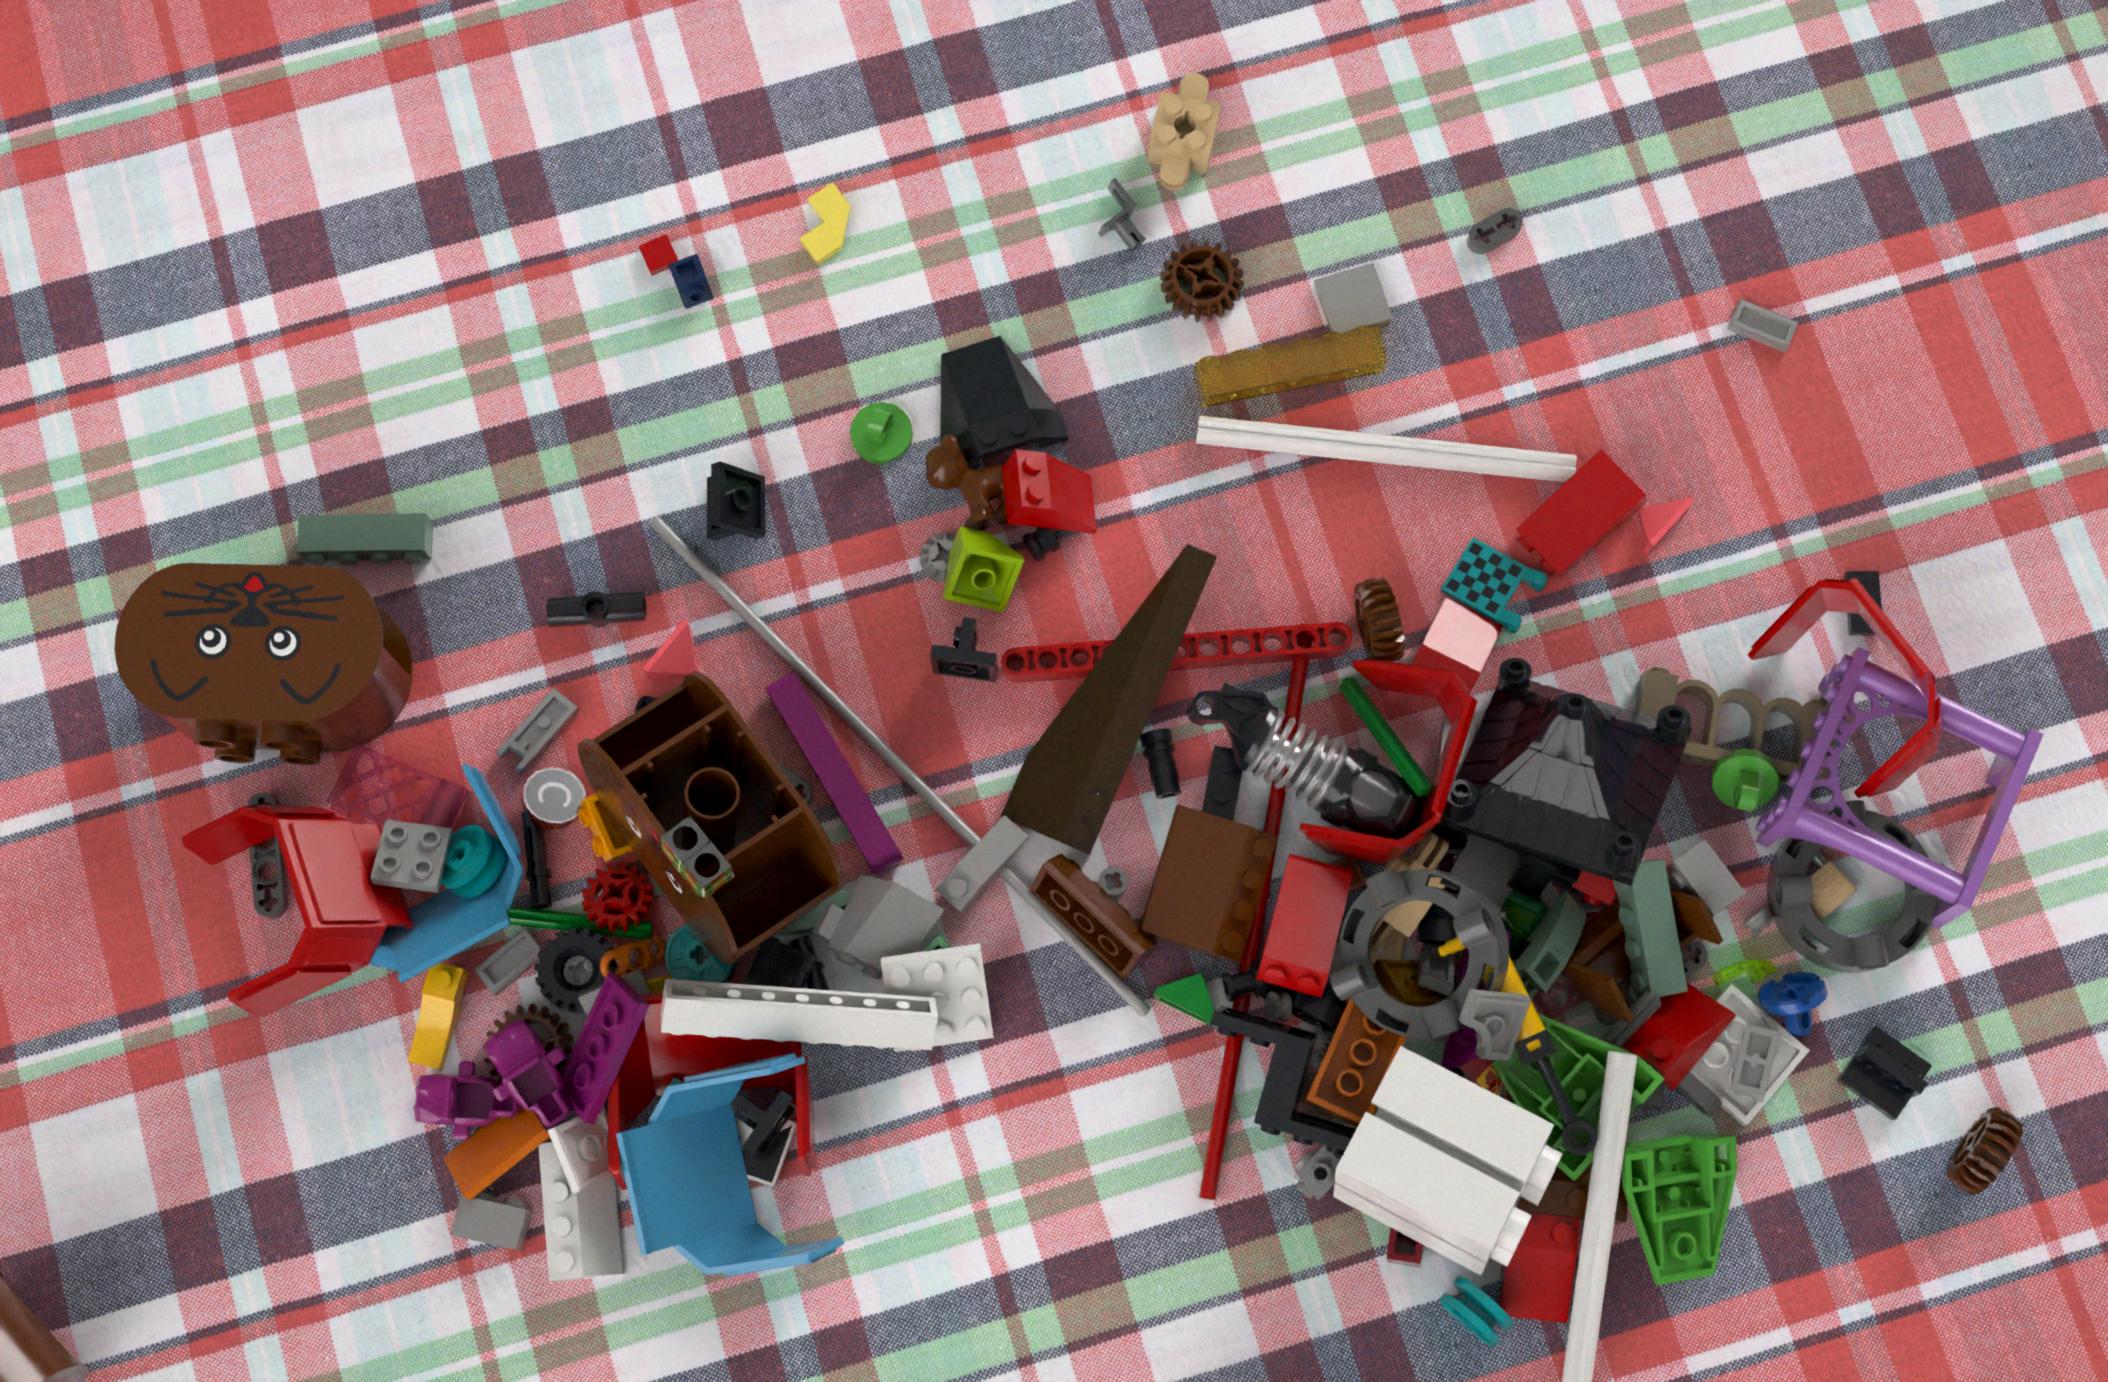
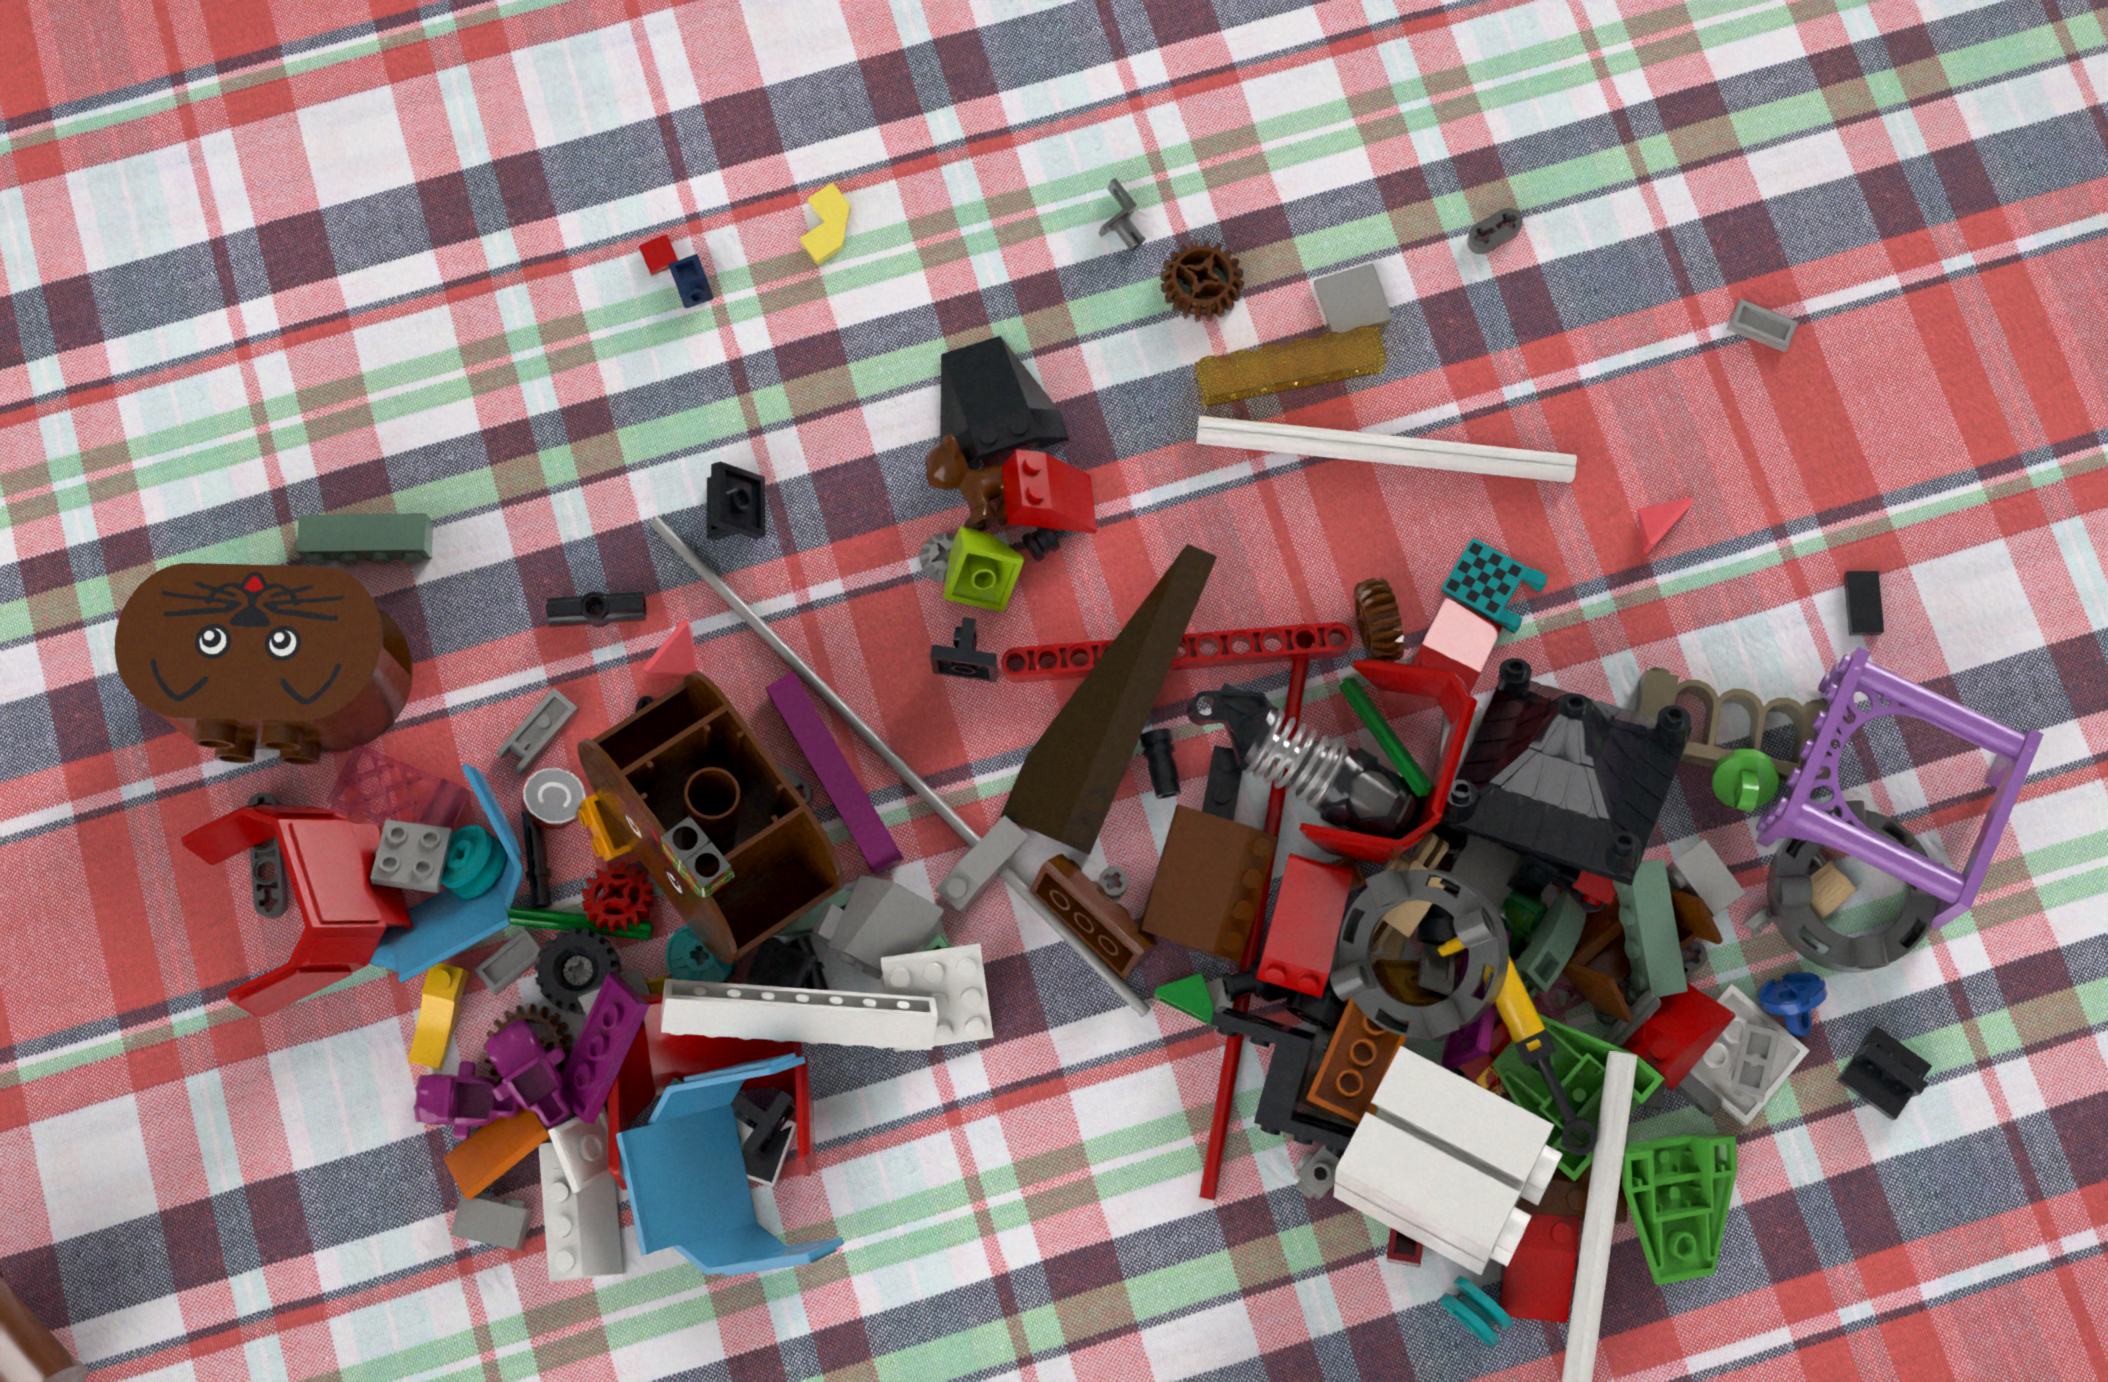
orange piece [600,935,666,978] -> none
bright green tile [850,402,913,465] -> none
tan brick [1147,73,1221,191] -> none
light grey bush [1263,991,1292,1022] -> none
light grey tile [1459,989,1531,1061] -> none
red slope [1516,449,1647,577] -> none
clear neon green slope [1711,959,1777,987] -> none
red piece [1747,578,1943,798] -> none
reddish brown gear [1947,1107,2023,1195] -> none

